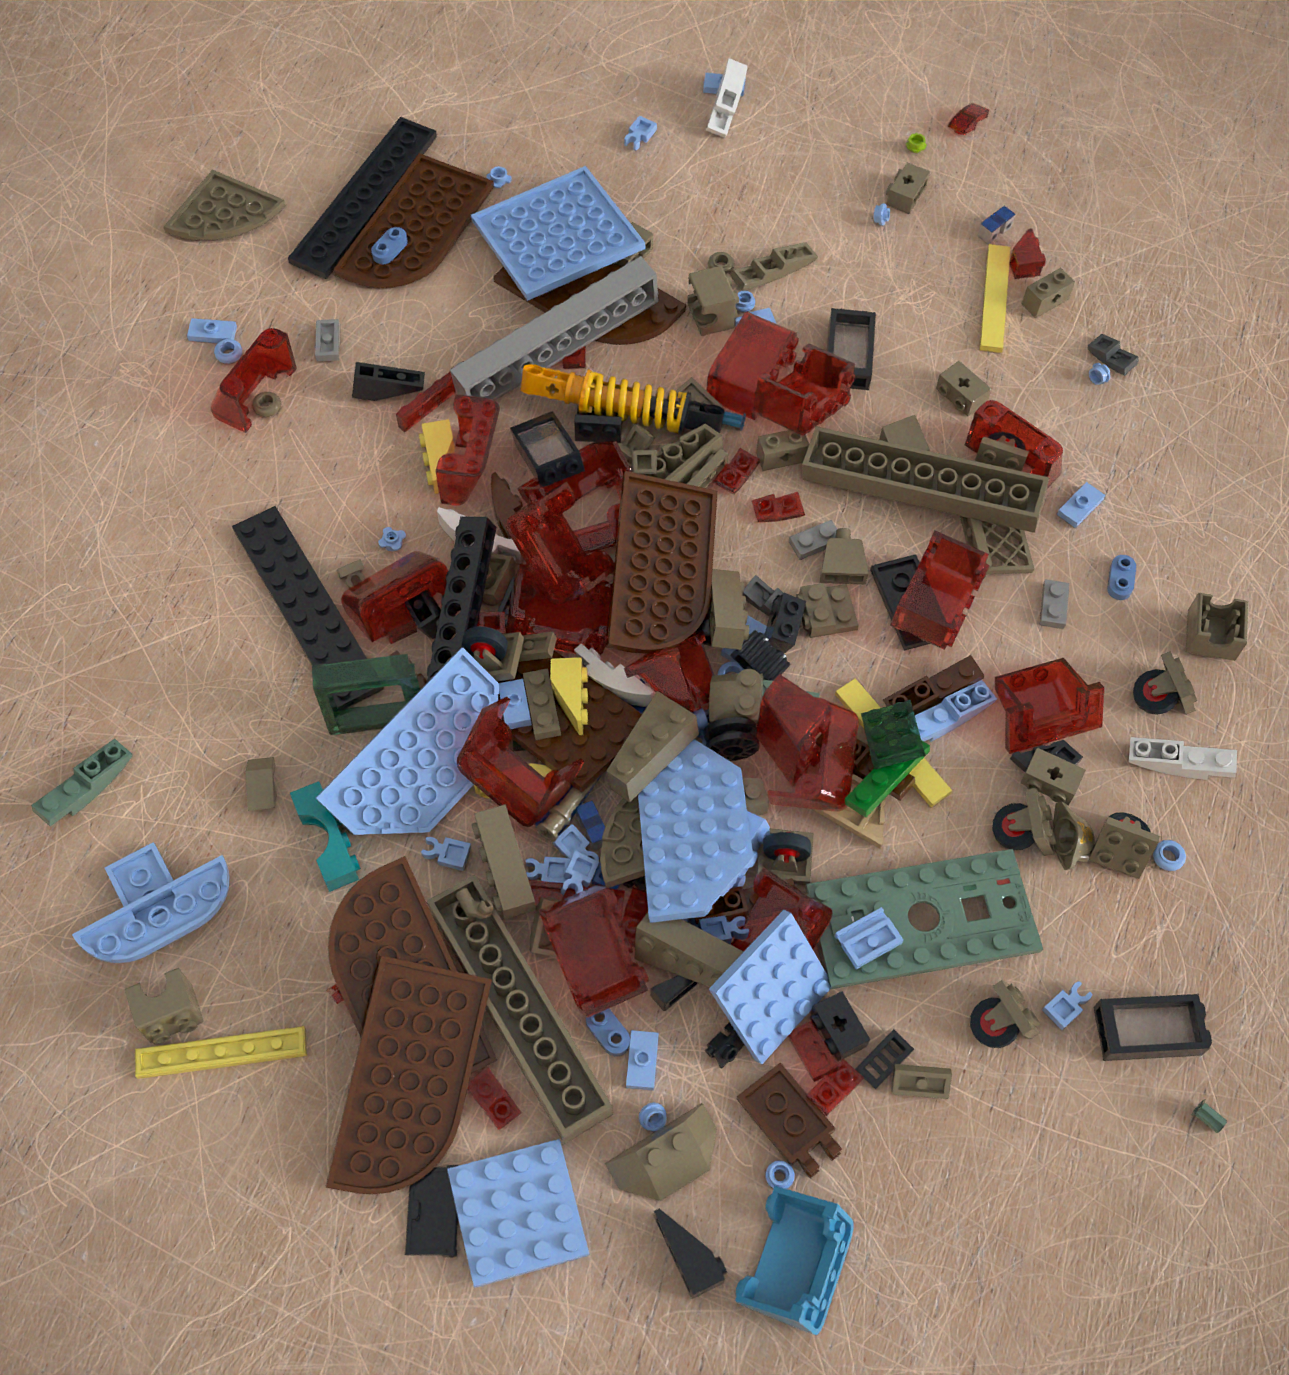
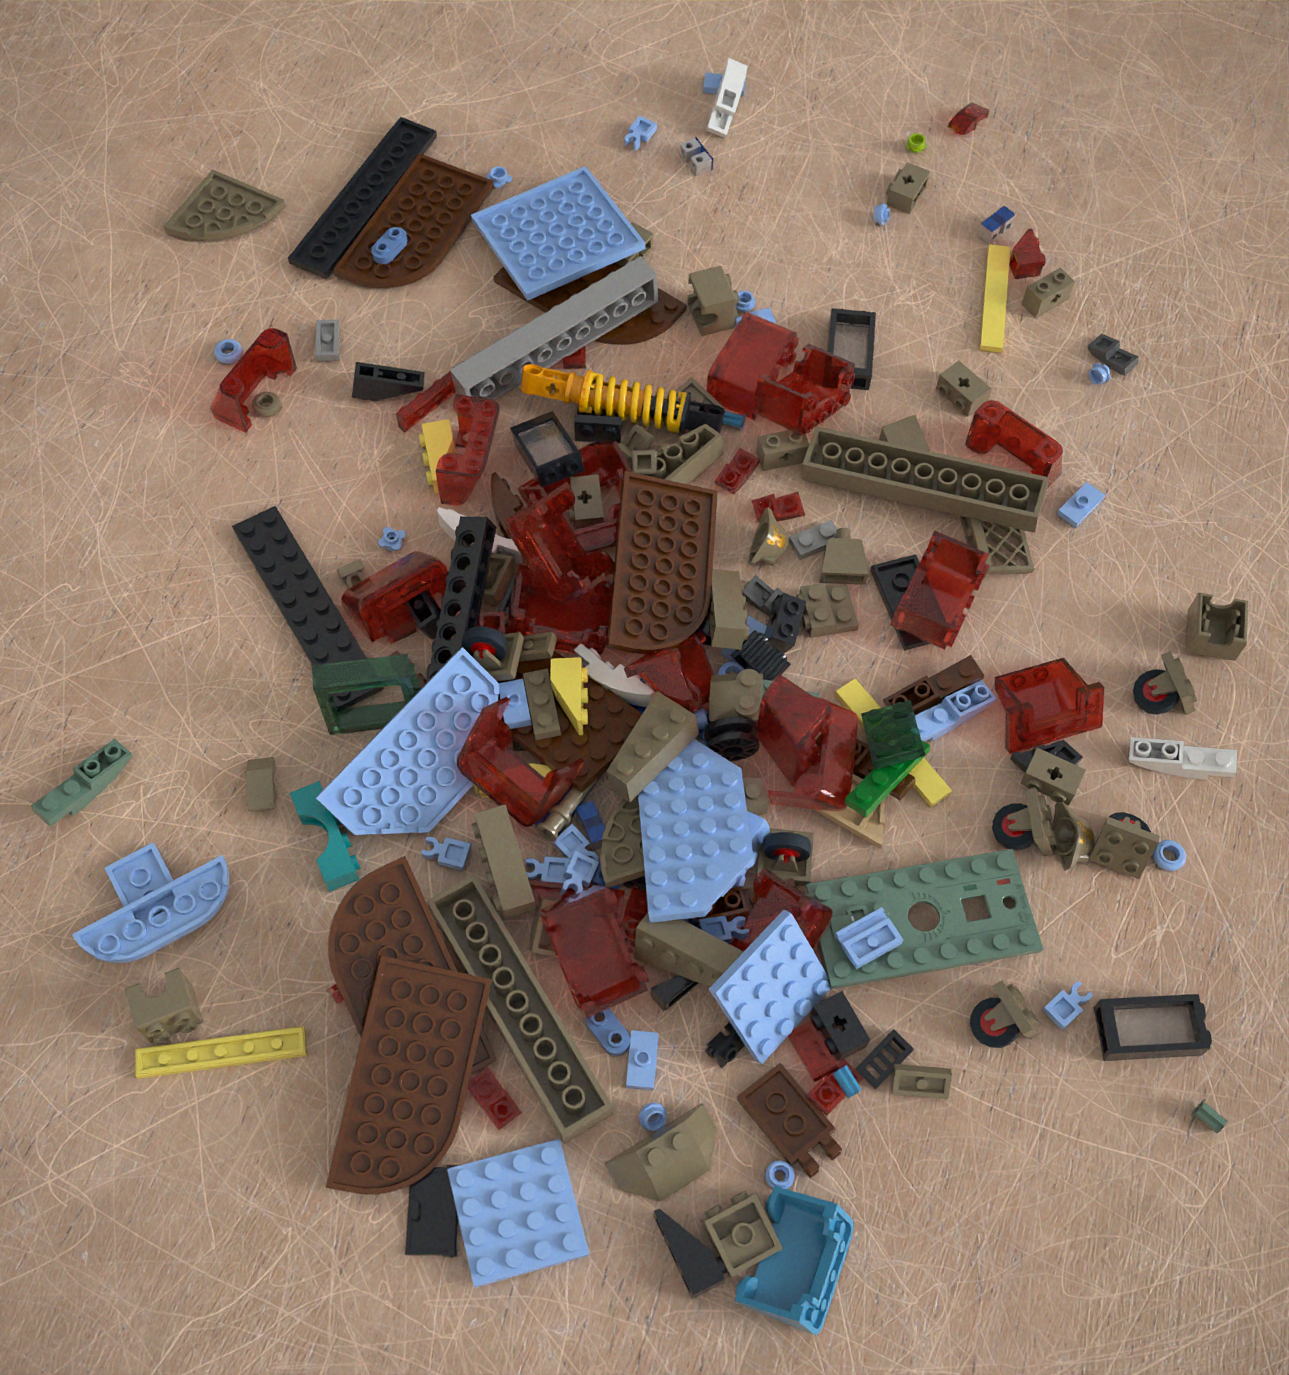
light blue plate [187,318,237,343] -> none
dark tan arm [456,888,494,919] -> none
dark tan plate [687,449,728,488] -> none
dark tan piece [708,252,735,274] -> none
dark tan slope [731,242,818,291] -> none
dark tan plate [975,432,1029,471] -> none
light grey plate [1039,579,1069,629] -> none
medium blue plate [1107,555,1136,600] -> none
none -> dark tan brick [566,475,604,530]
none -> flat silver piece [680,137,713,176]
none -> dark tan plate [701,1191,783,1277]
none -> dark tan hat [748,508,789,566]
none -> dark azure piece [833,1064,862,1098]

